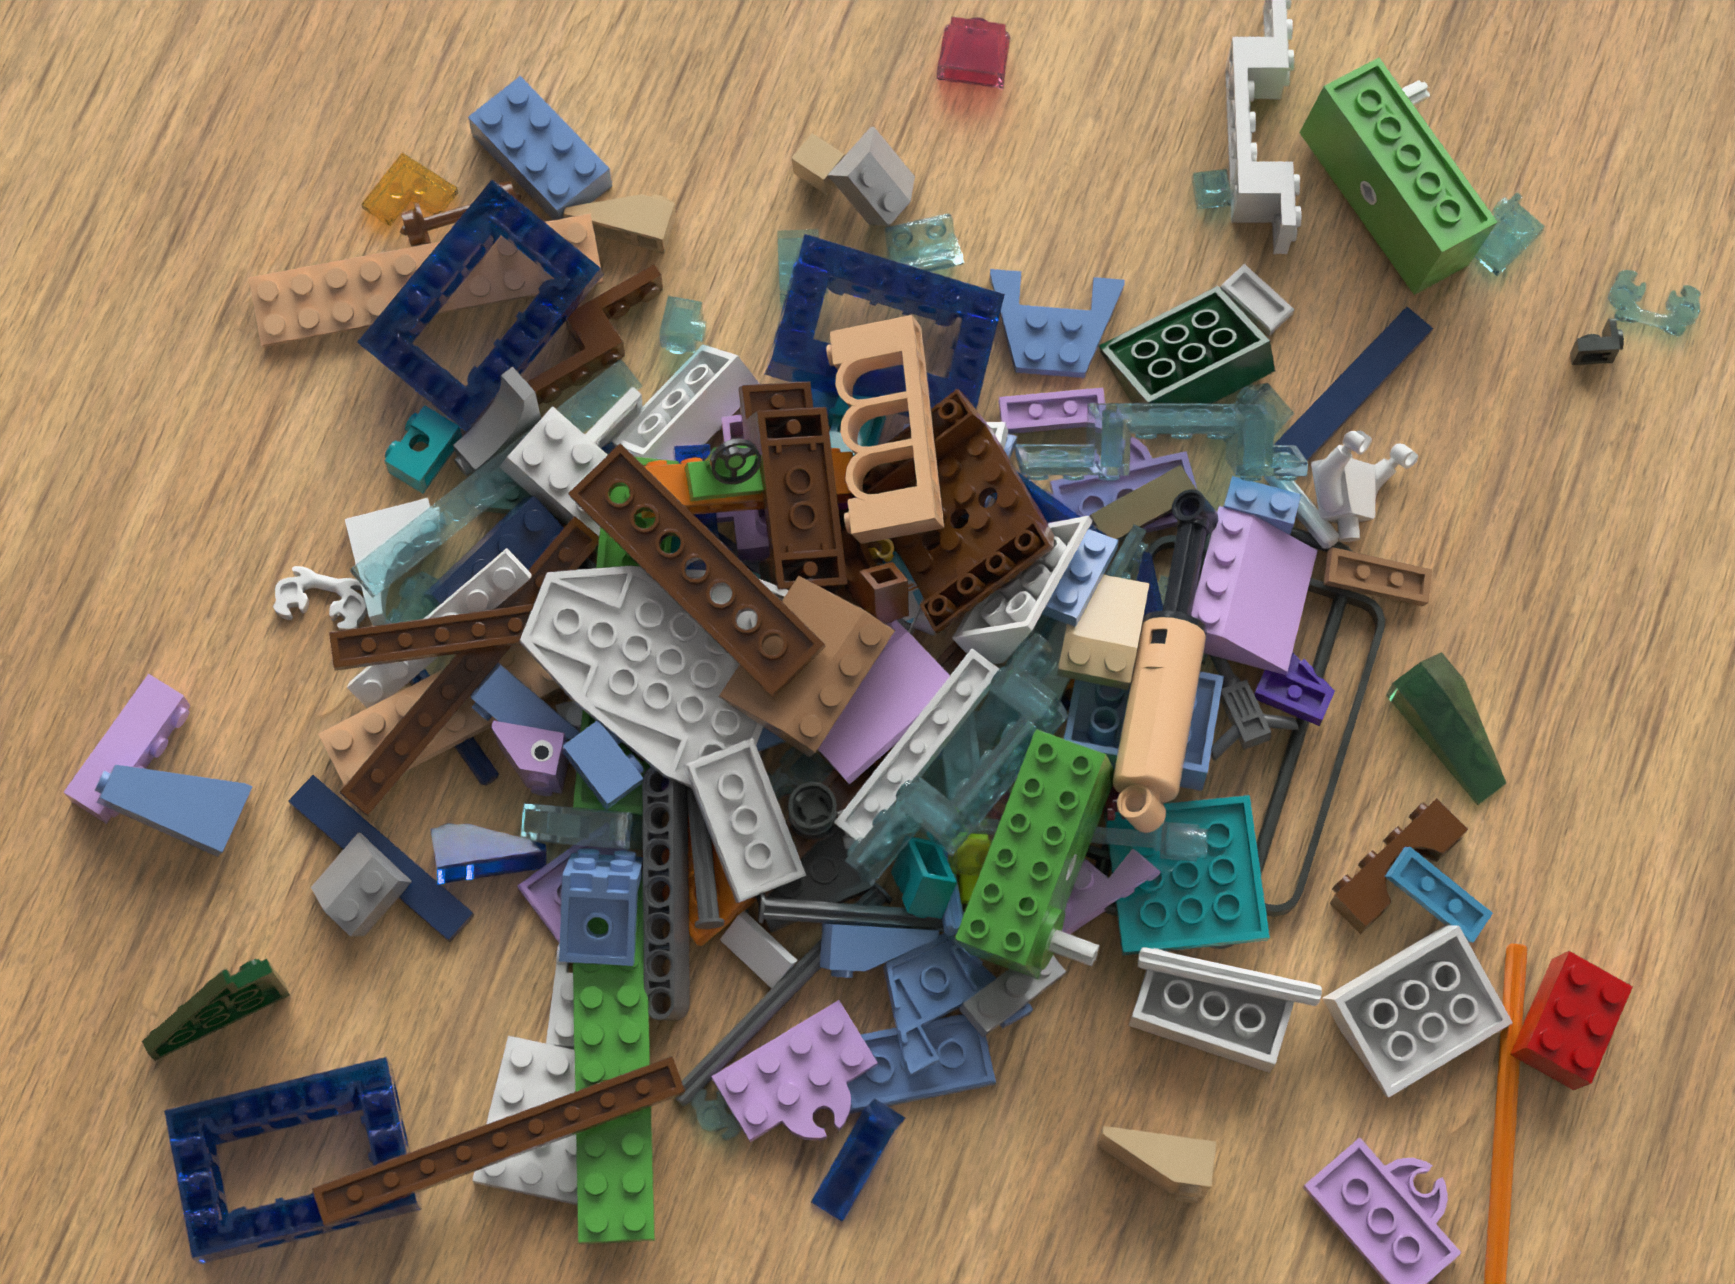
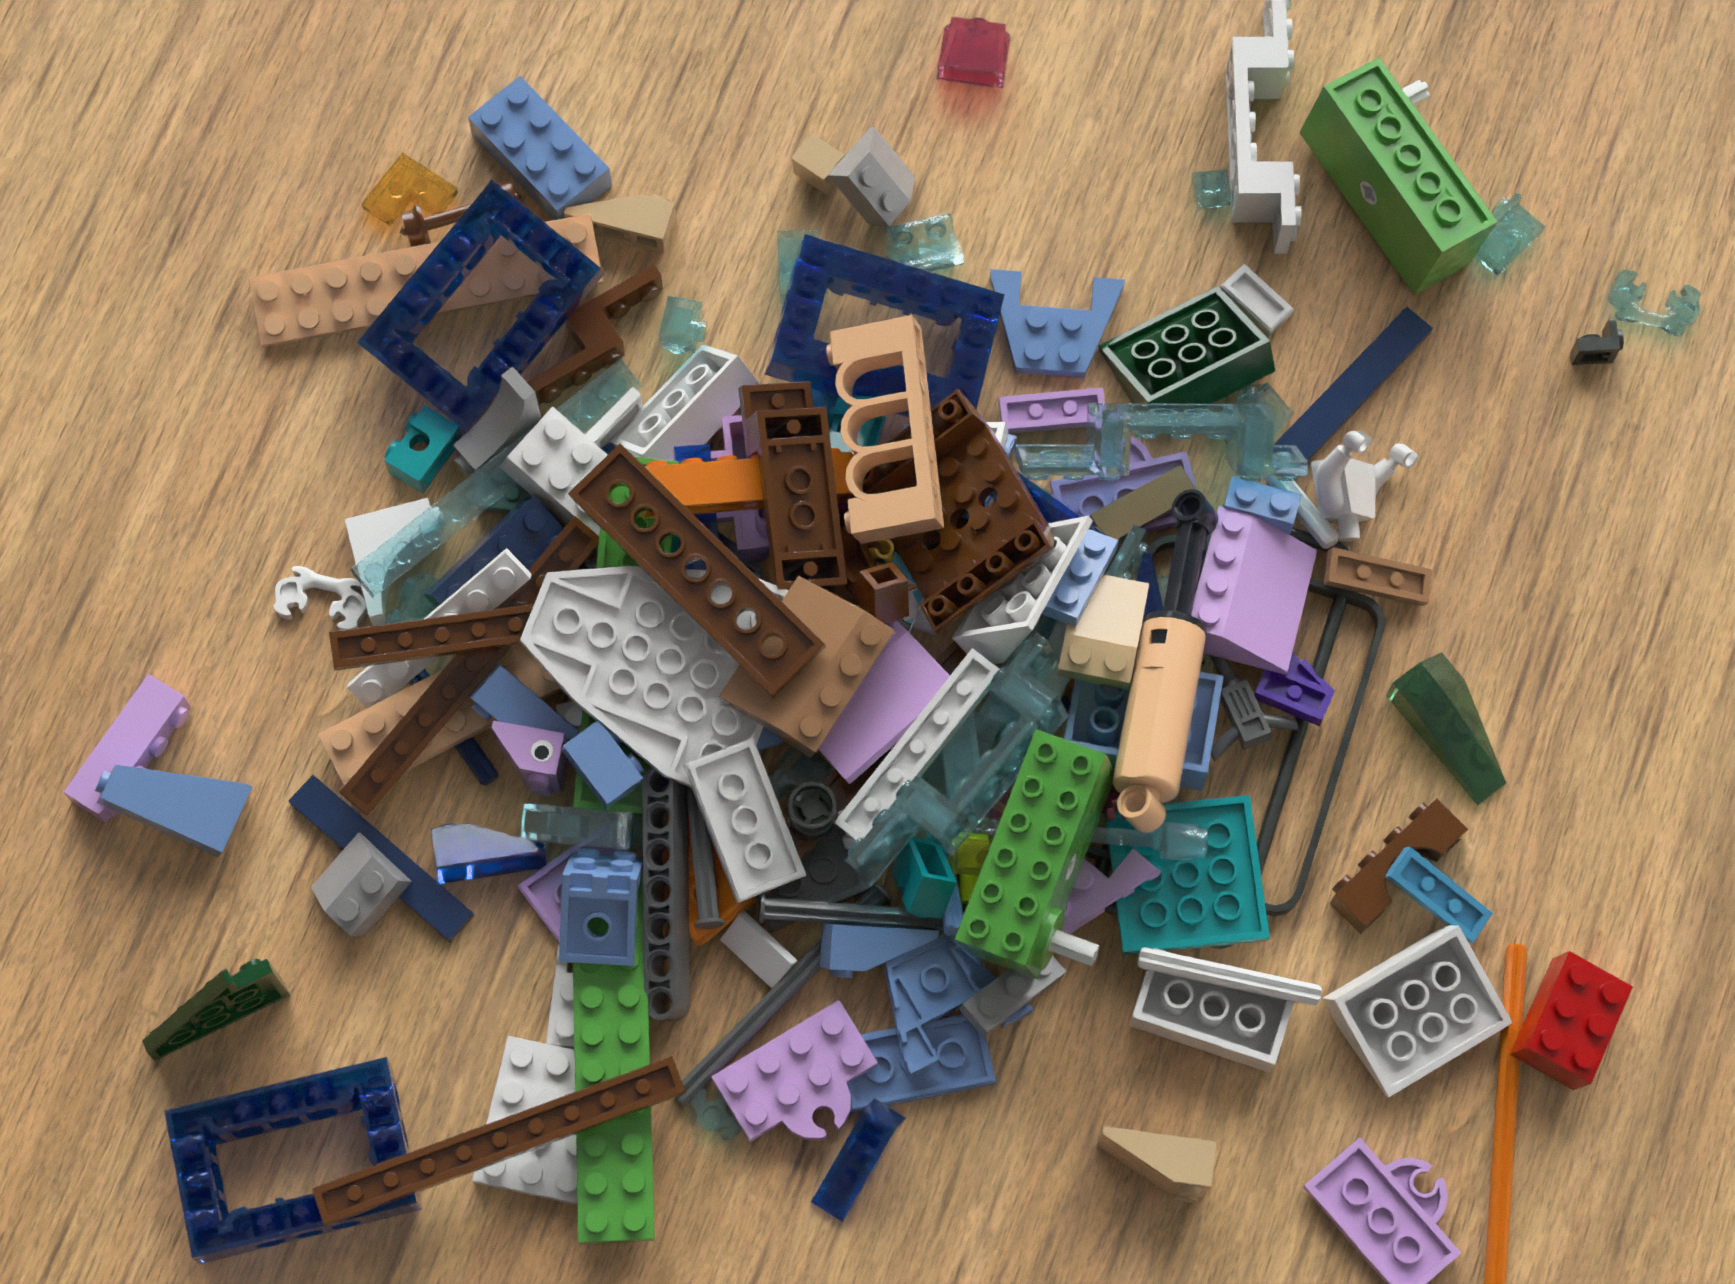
bright green piece [685,438,764,501] -> none

